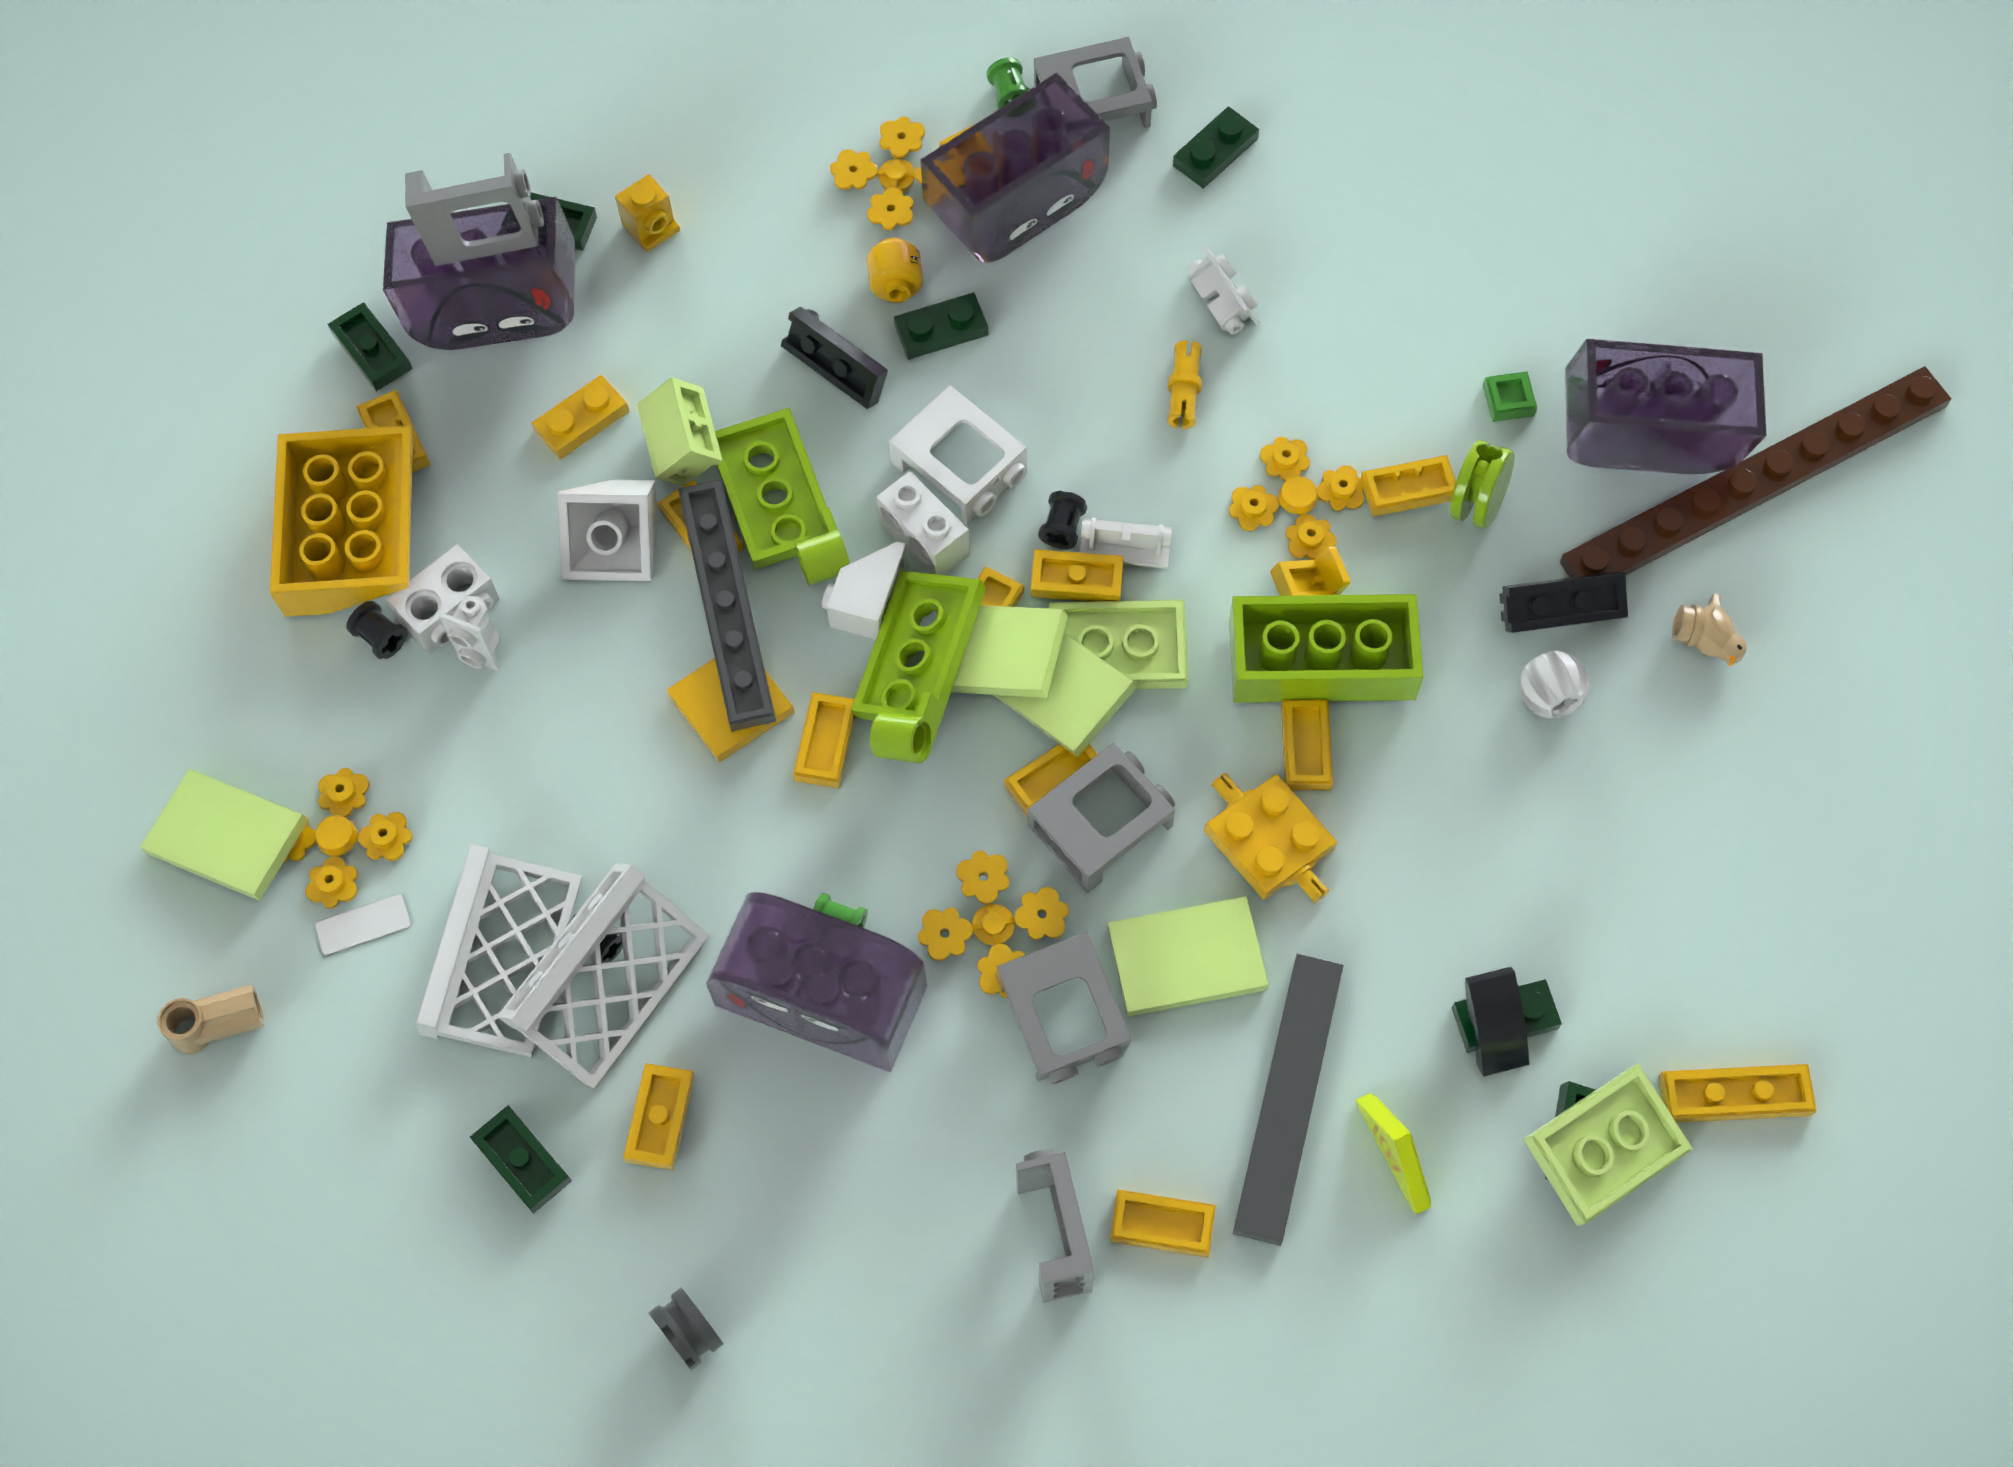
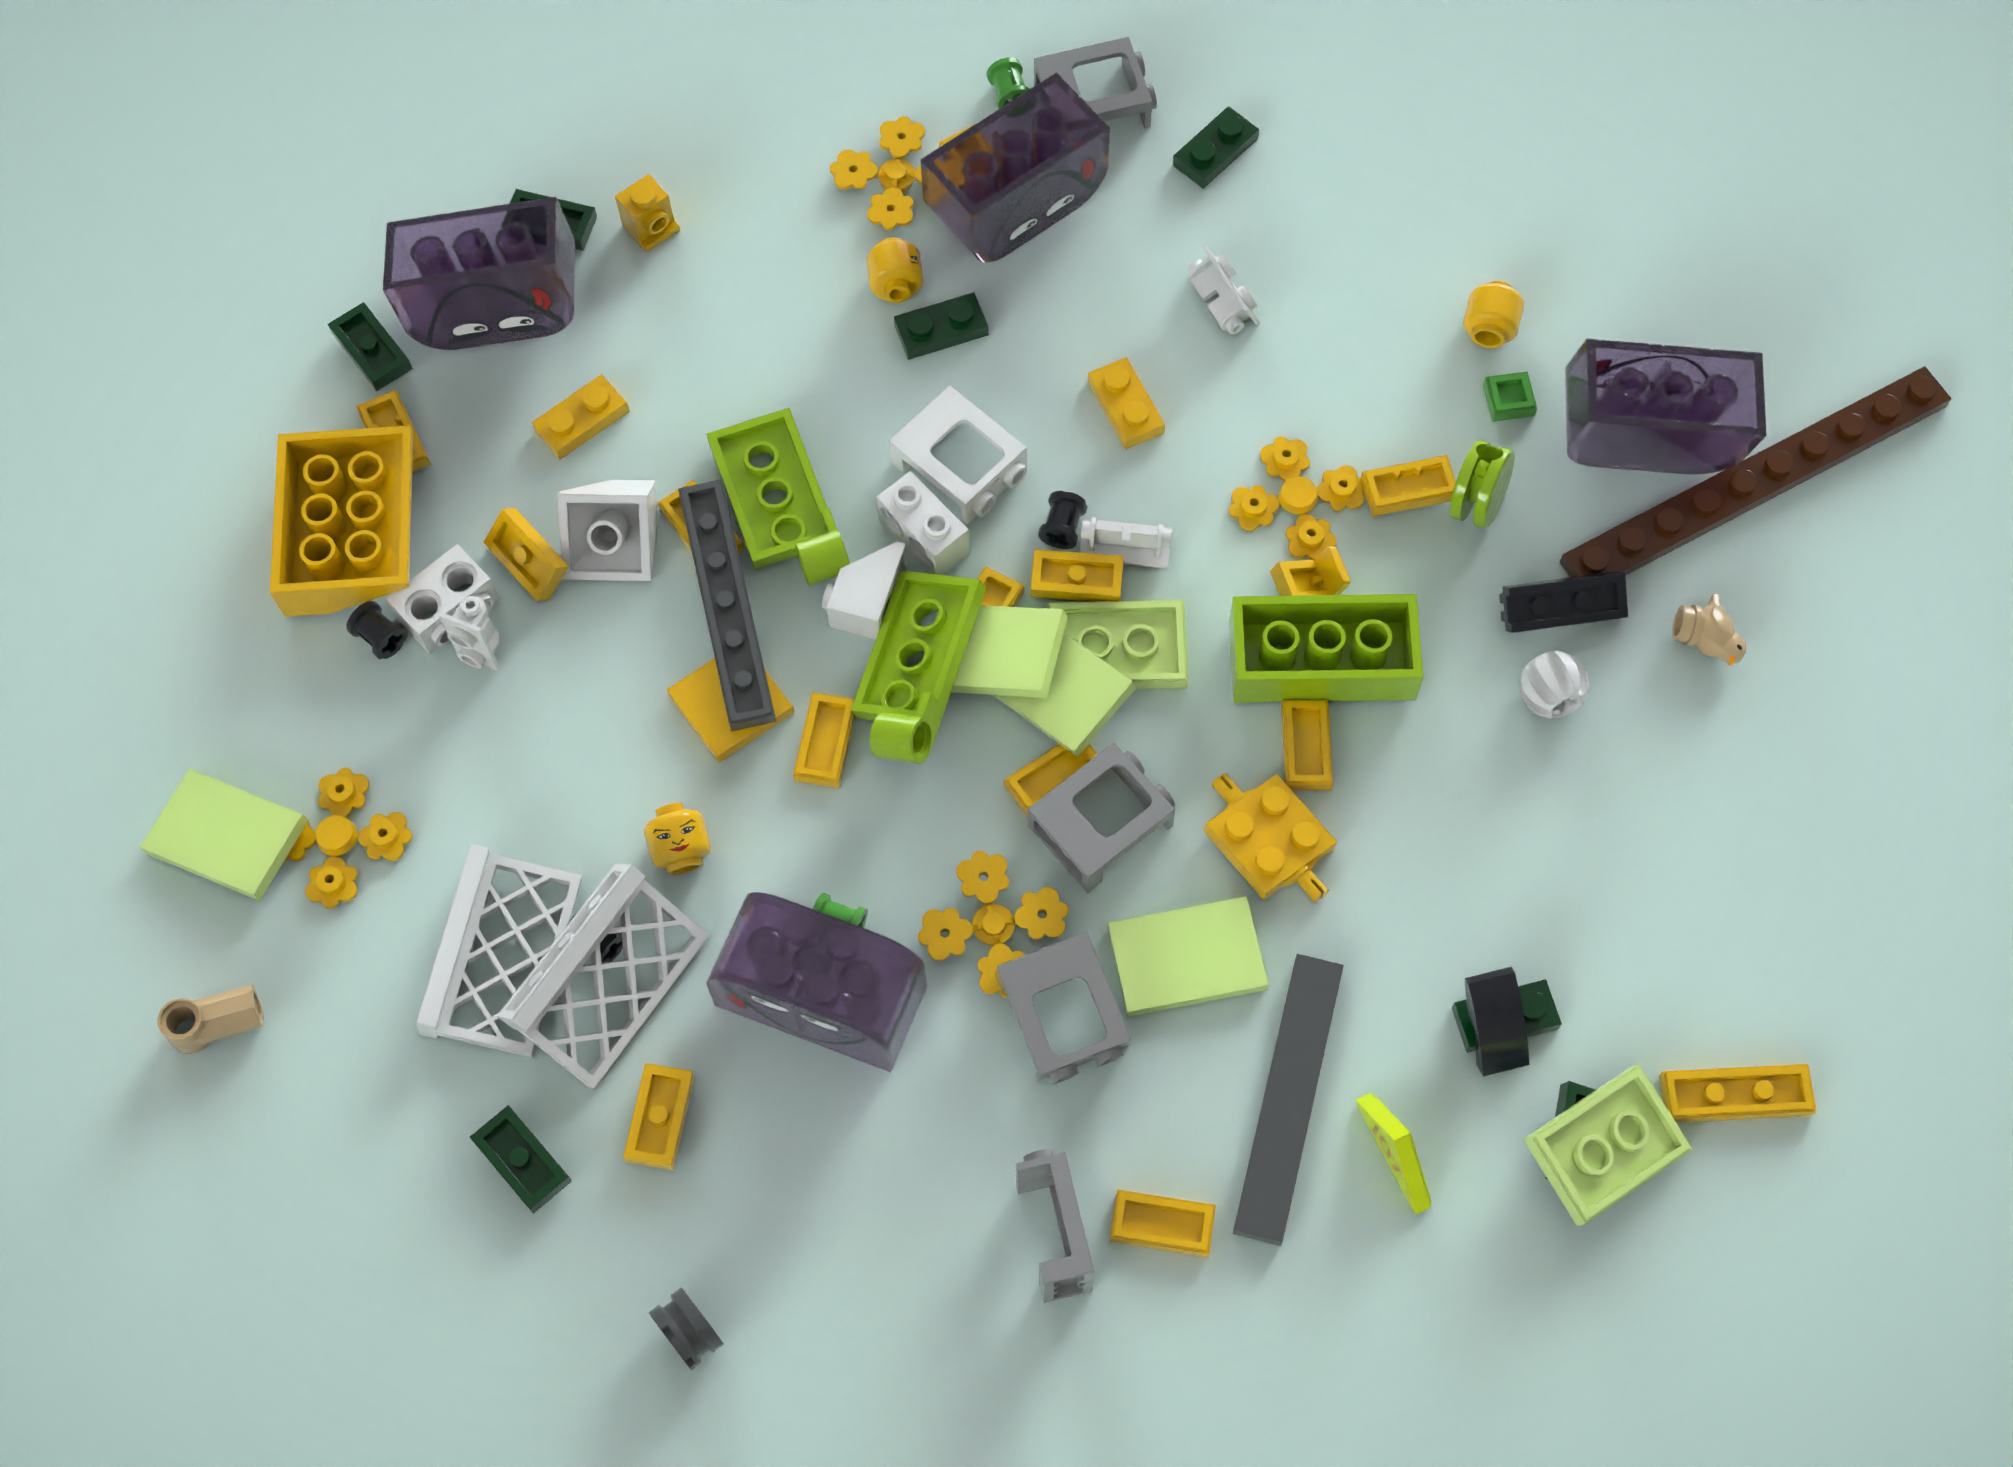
white sticker [315,894,411,955] -> none
light grey window [405,153,544,266] -> none
yellowish green hinge [637,377,723,486] -> none
black hinge [780,306,888,409] -> none
yellow pin [1167,340,1202,429] -> none
none -> yellow plate [483,508,569,601]
none -> yellow head [644,803,711,875]
none -> yellow plate [1088,357,1165,450]
none -> yellow head [1463,281,1524,348]

